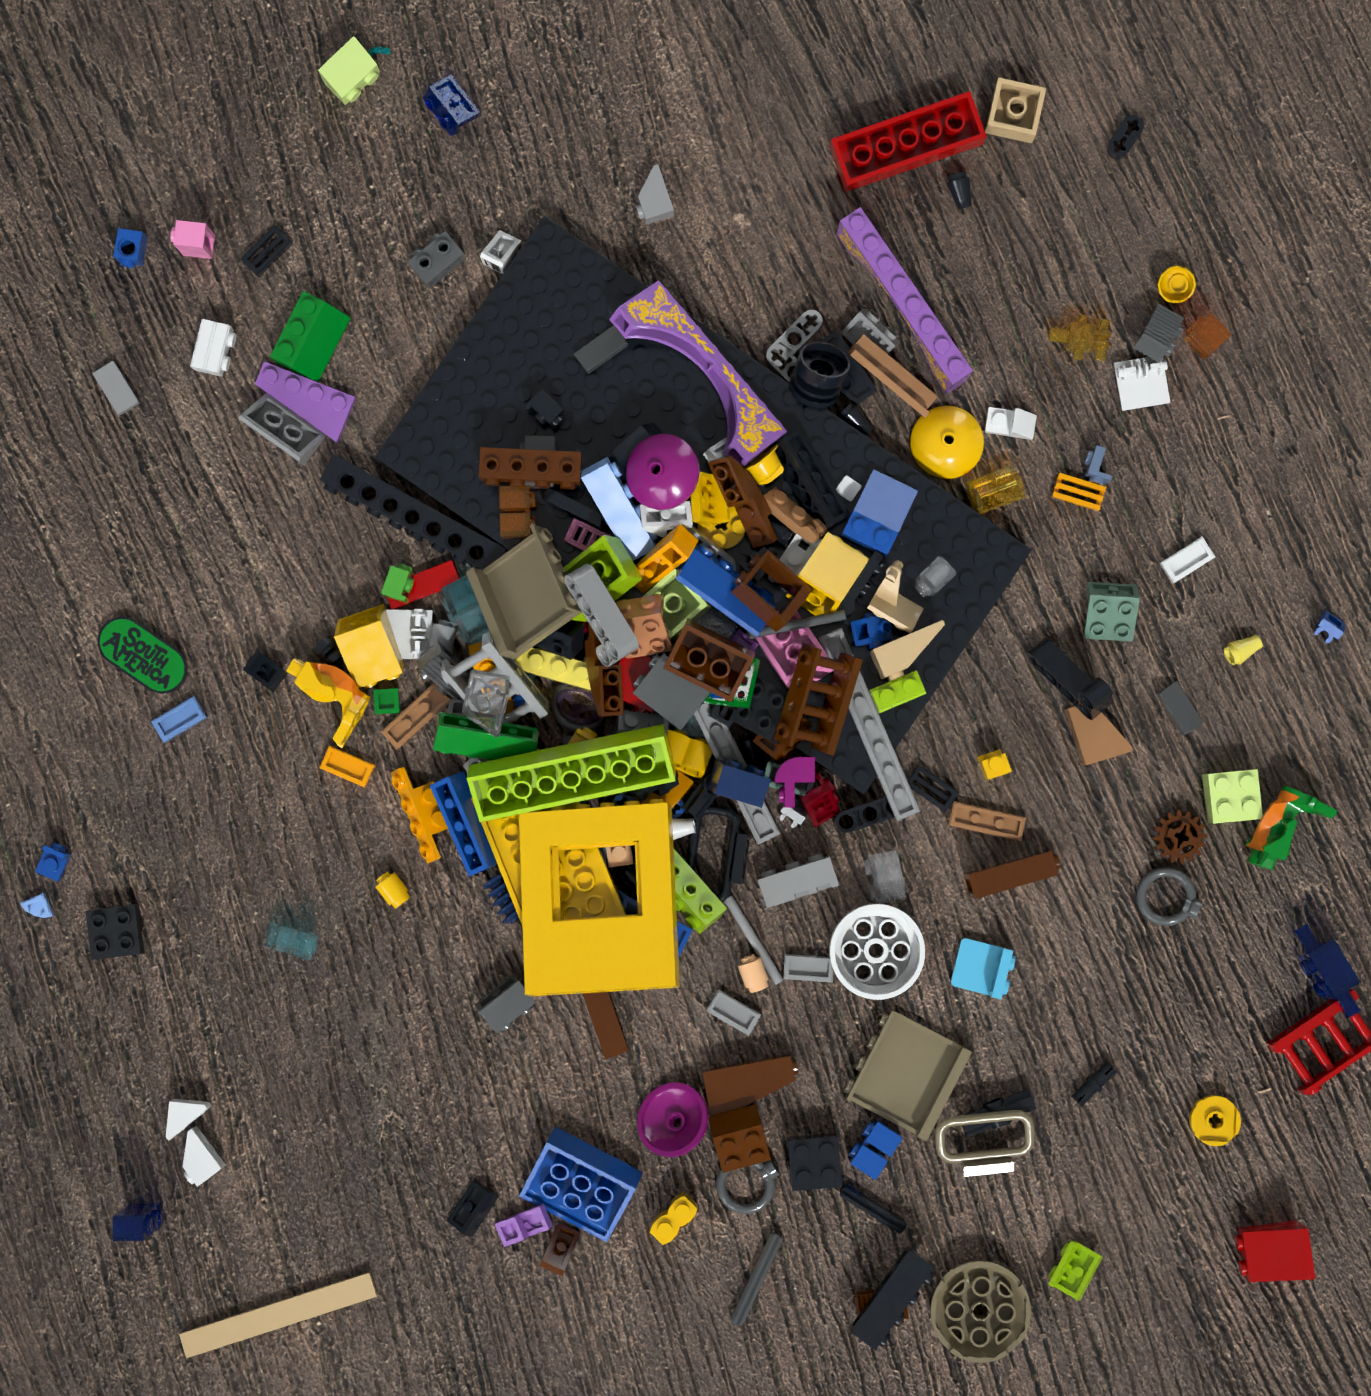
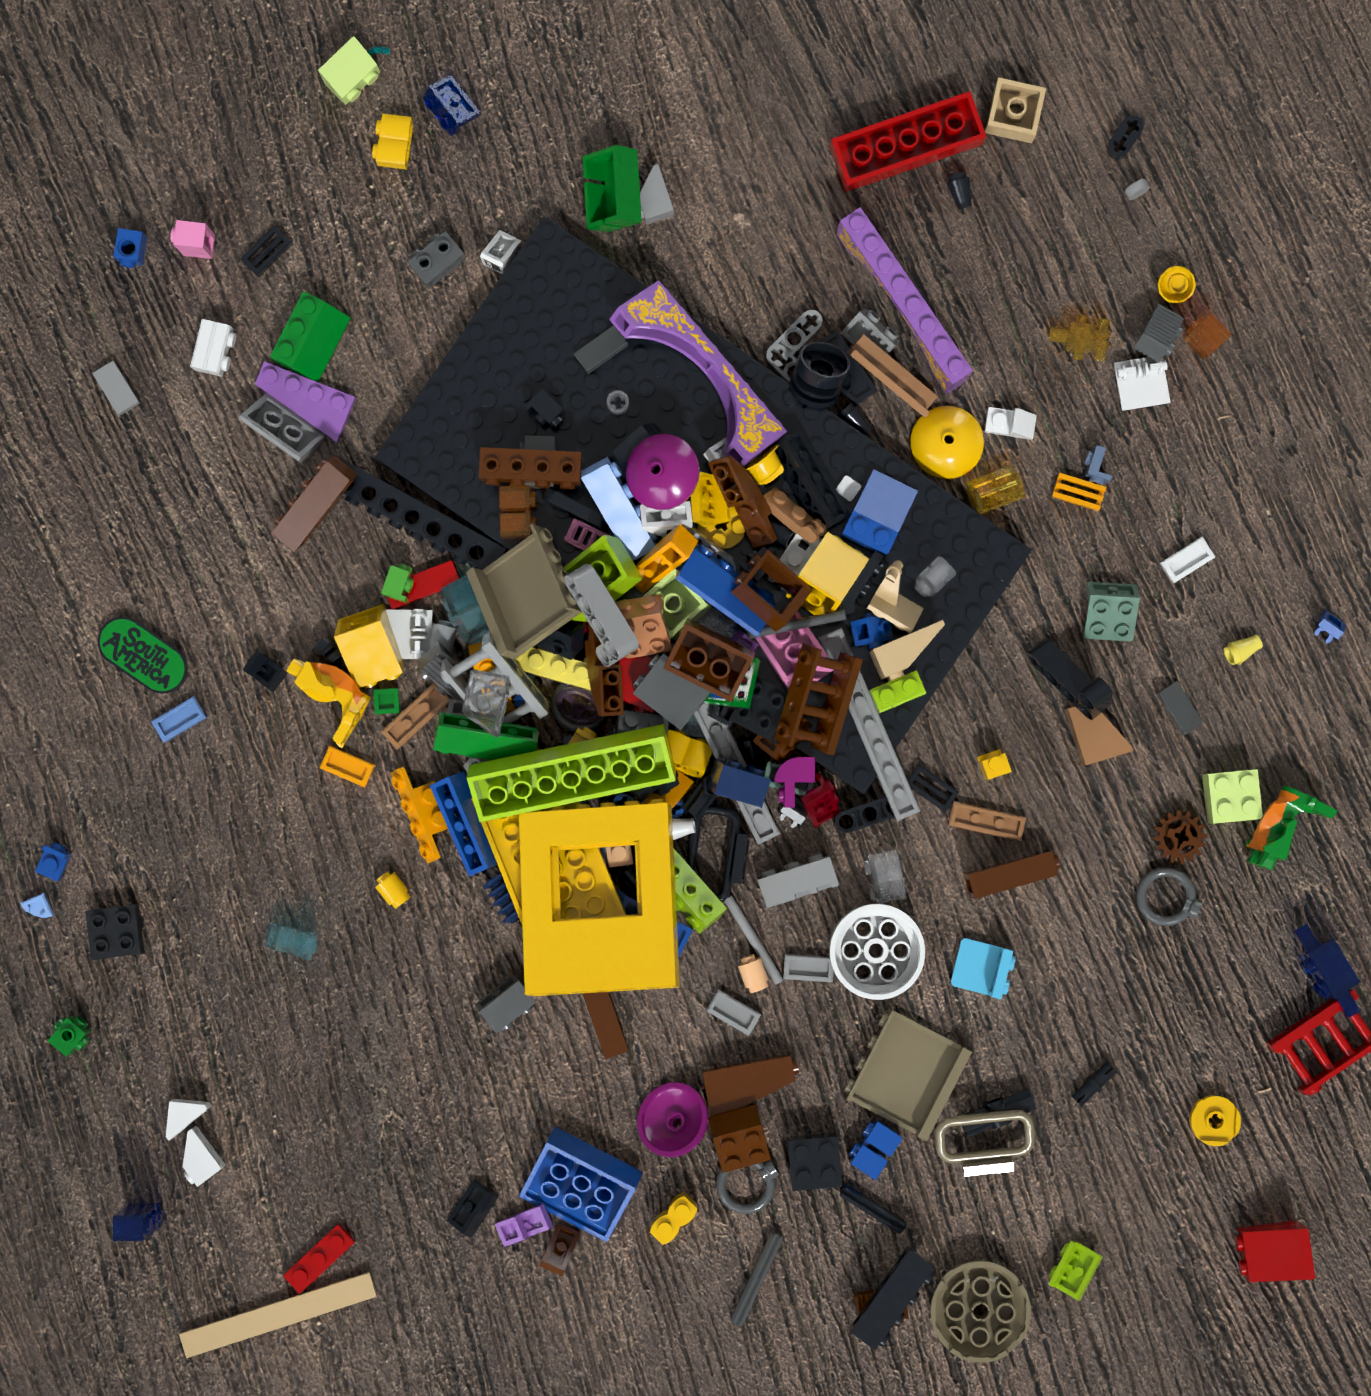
none -> green brick [48,1016,92,1057]
none -> reddish brown brick [272,456,358,552]
none -> red plate [283,1223,356,1294]
none -> yellow brick [372,113,413,170]
none -> green piece [582,145,642,232]
none -> clear bush [607,390,629,415]
none -> light grey tile [1124,179,1150,200]

